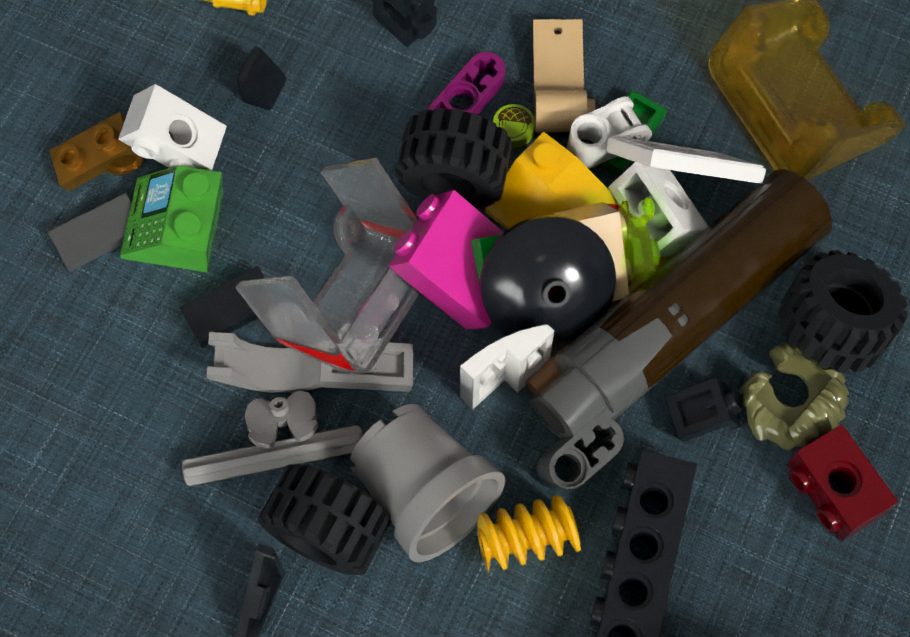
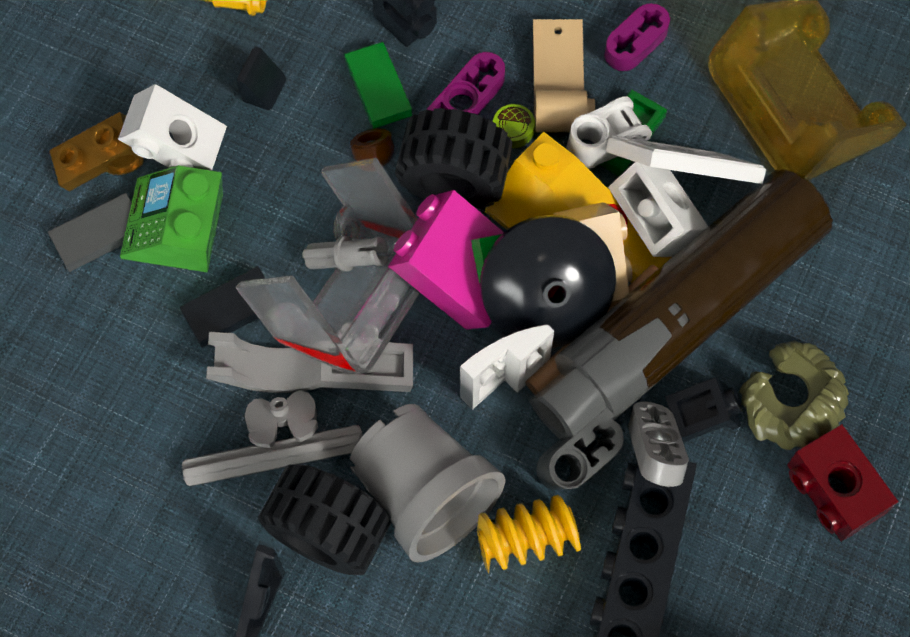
clear neon green plate [618,198,660,281] -> none
black tyre [779,250,908,373] -> none
none -> light grey axle [302,236,388,271]
none -> green tile [344,42,412,129]
none -> reddish brown piece [350,128,394,169]
none -> magenta beam [604,3,670,71]
none -> light grey beam [628,402,689,487]

